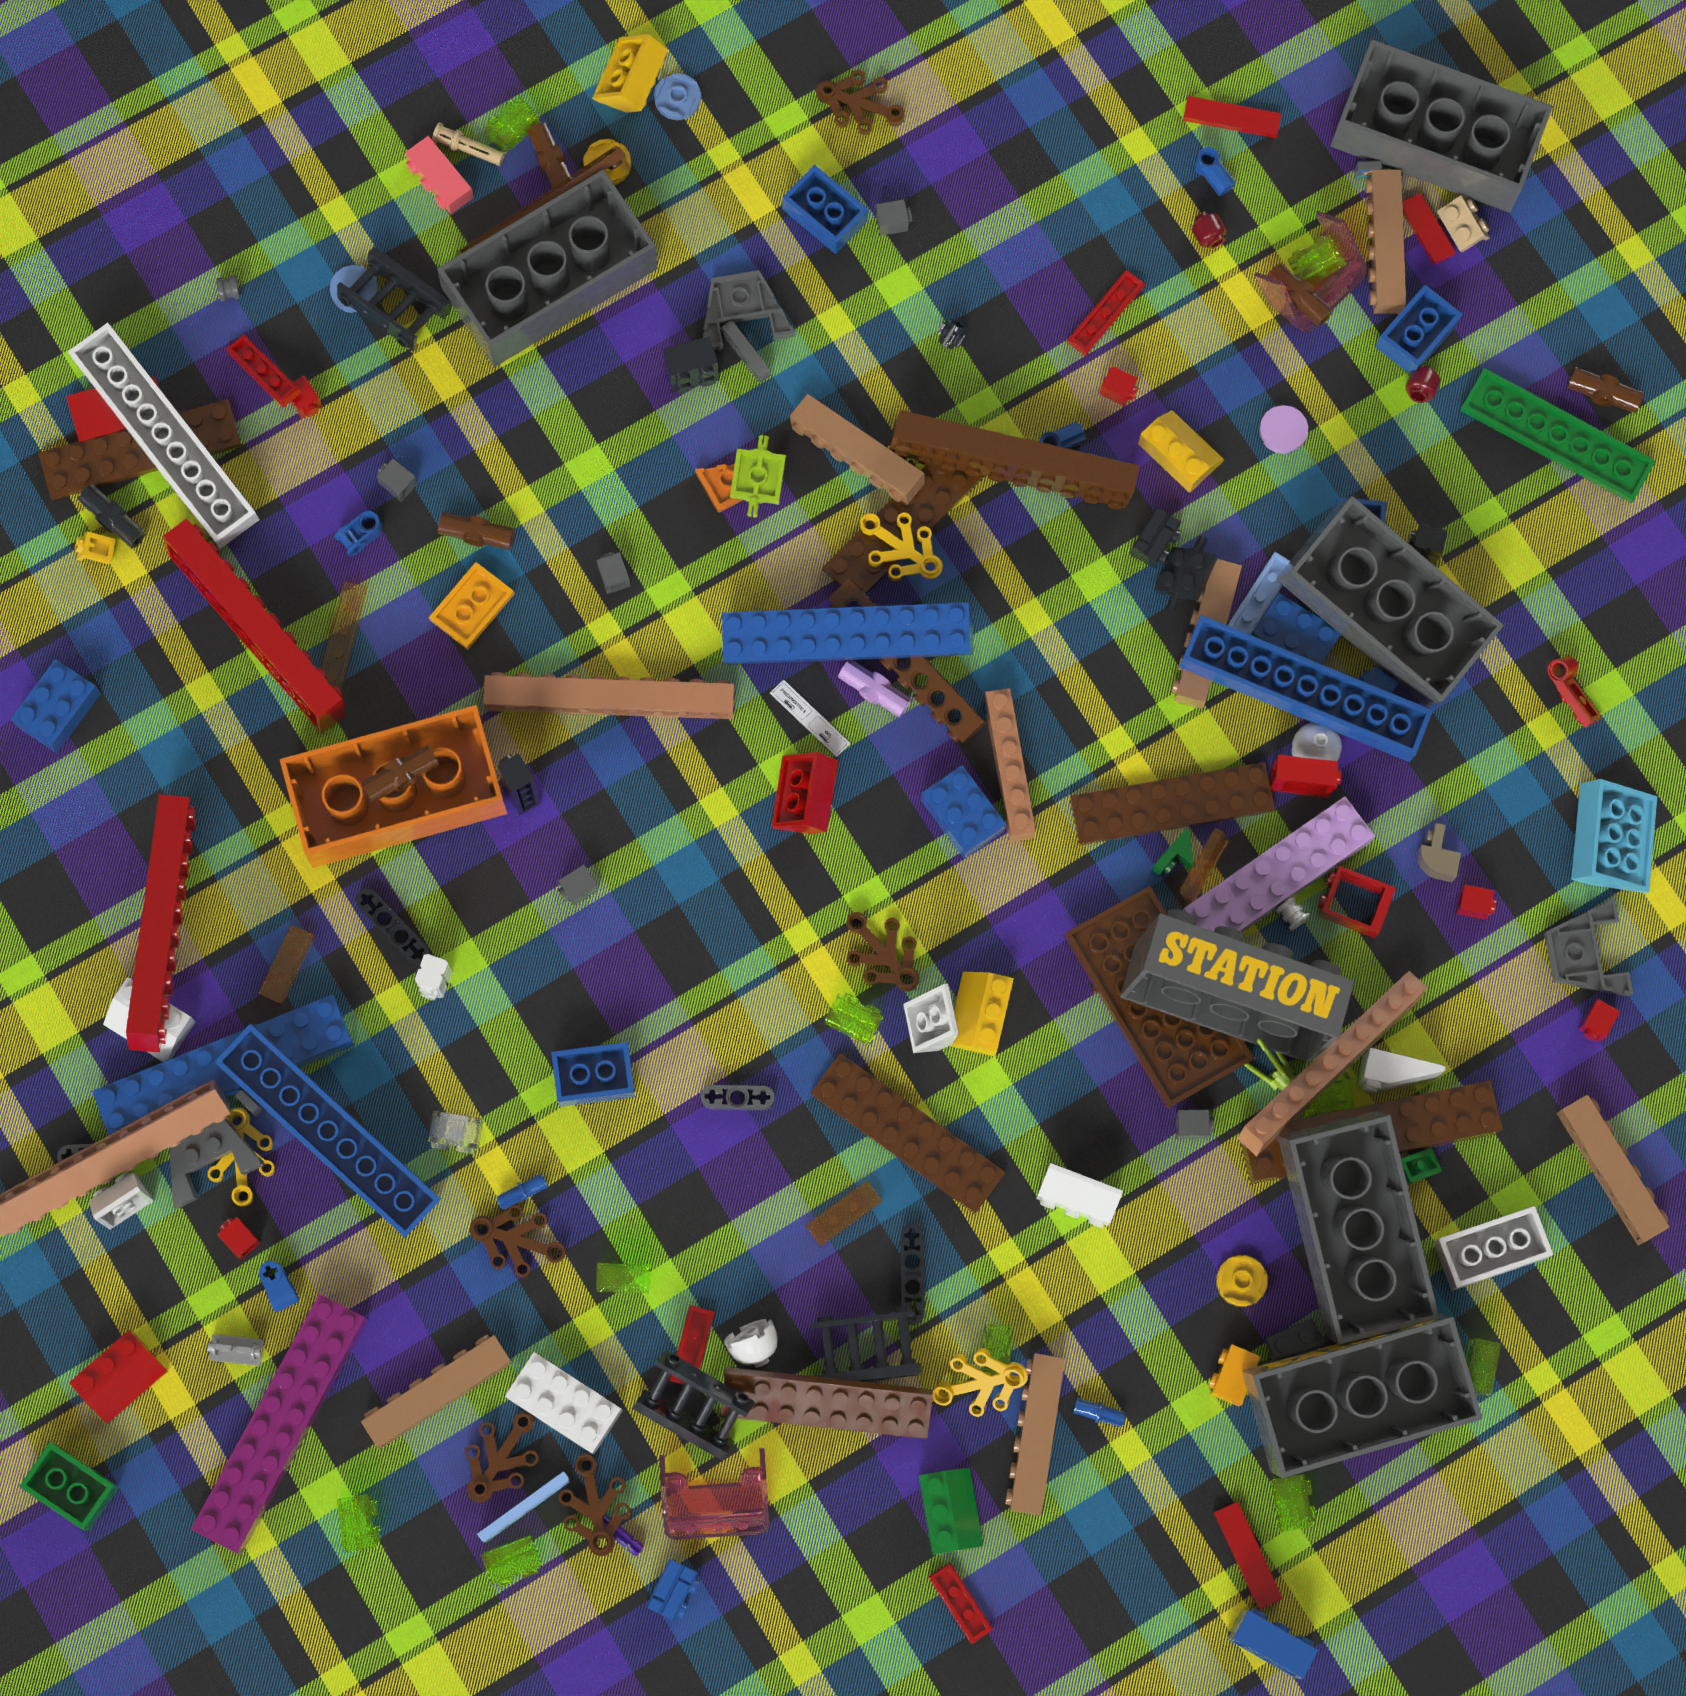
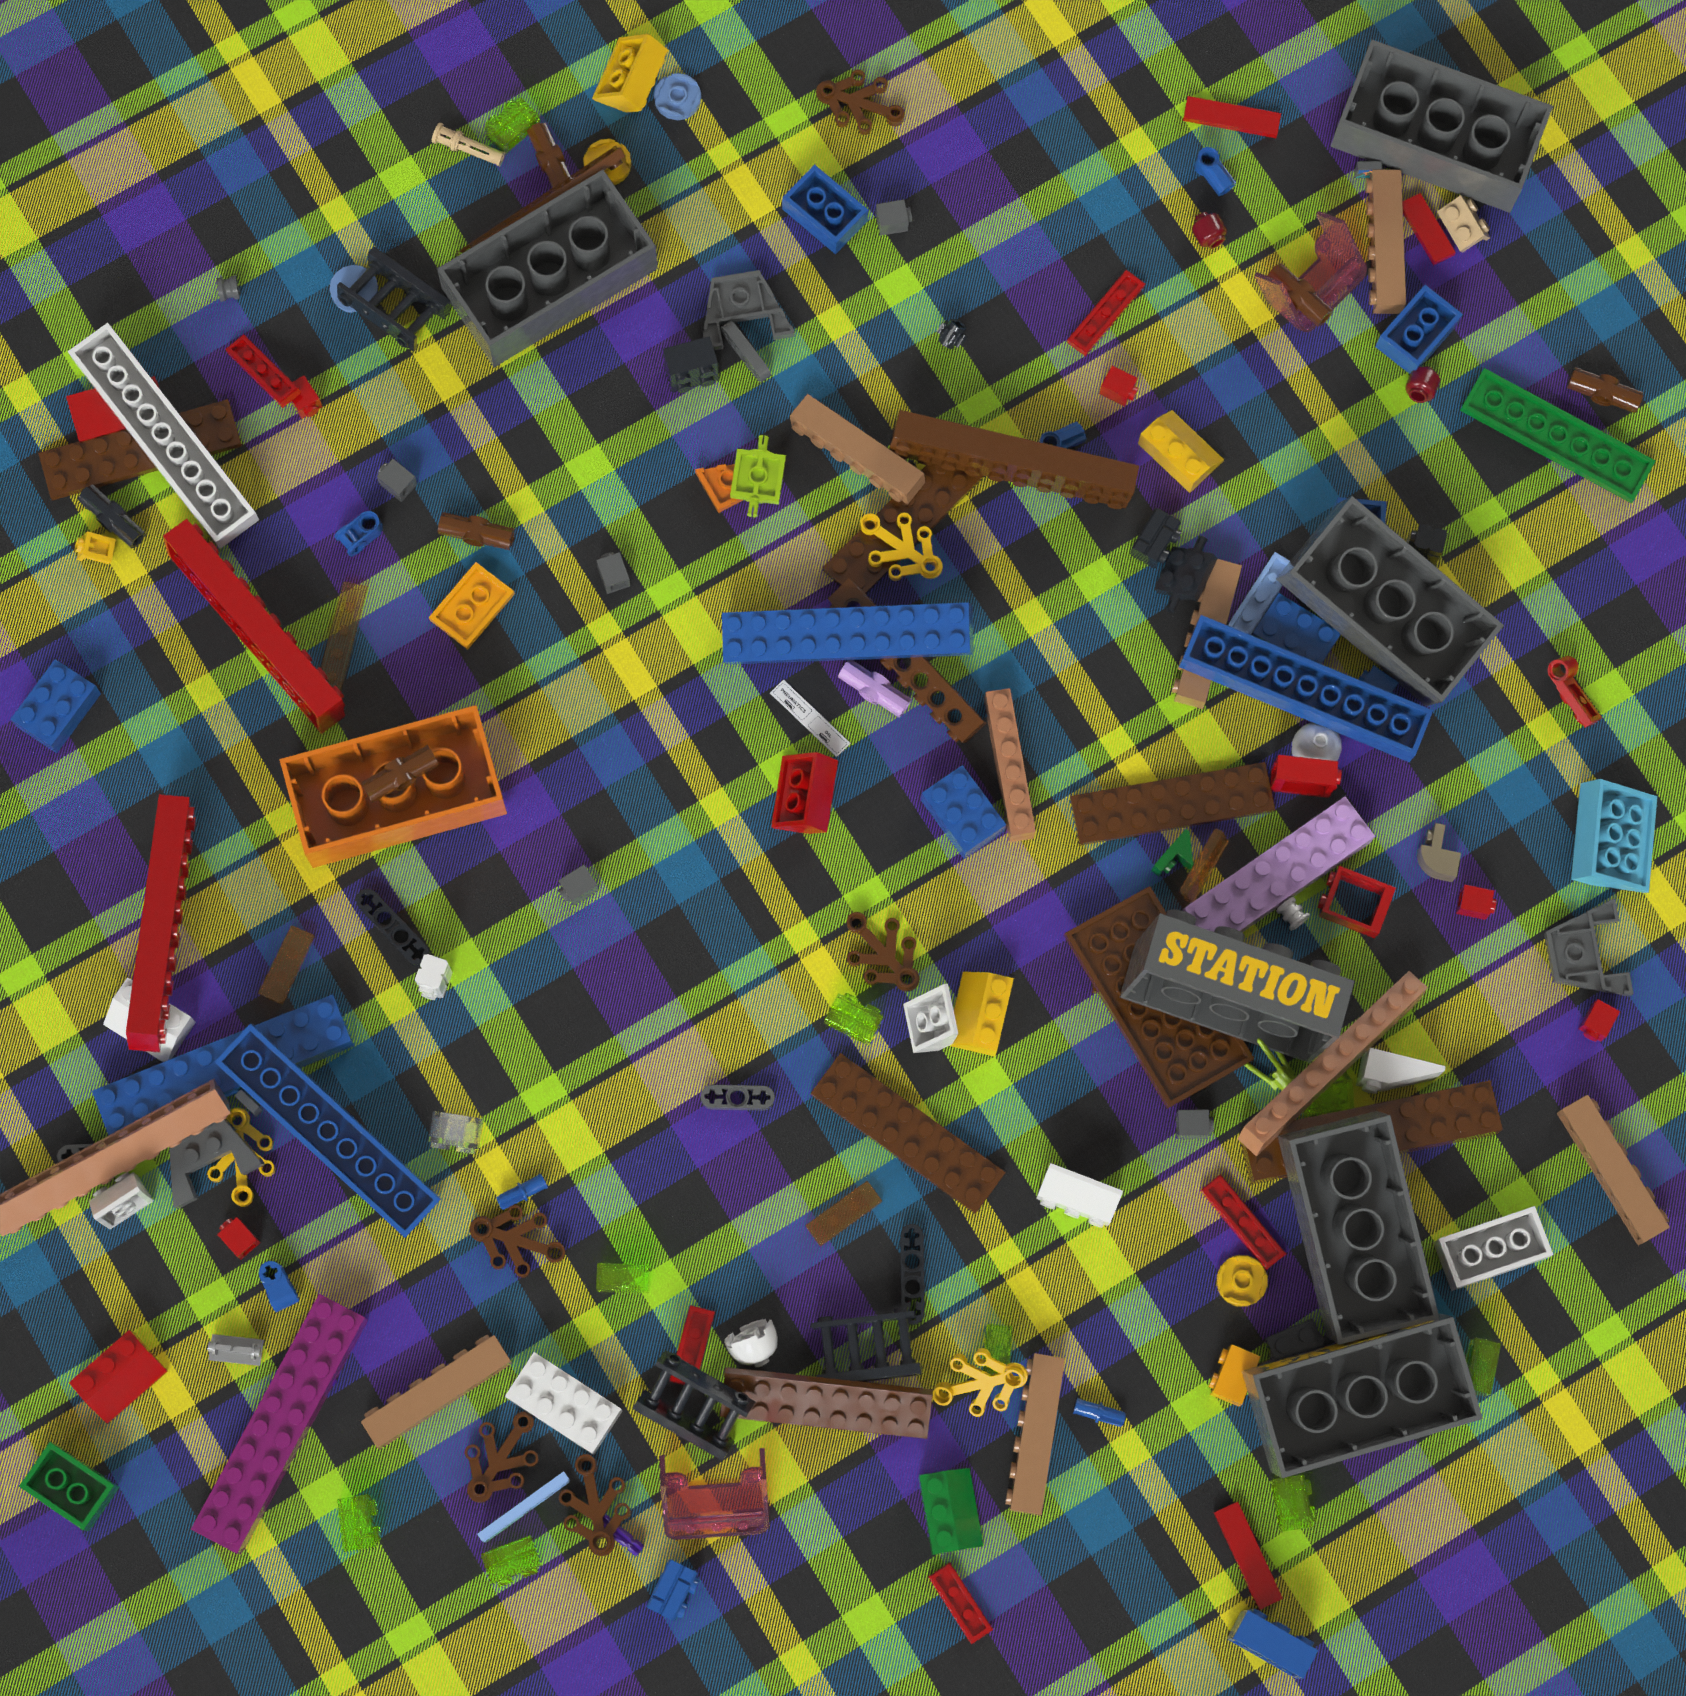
coral brick [405,136,474,215] -> none
nougat brick [483,672,734,719] -> none
black brick [497,753,541,816] -> none
blue brick [551,1042,635,1107] -> none
lavender tile [1259,405,1308,454] -> none
clear neon green brick [1288,235,1347,285] -> none
green slope [1401,1148,1442,1186] -> none
none -> red tile [1200,1174,1286,1271]

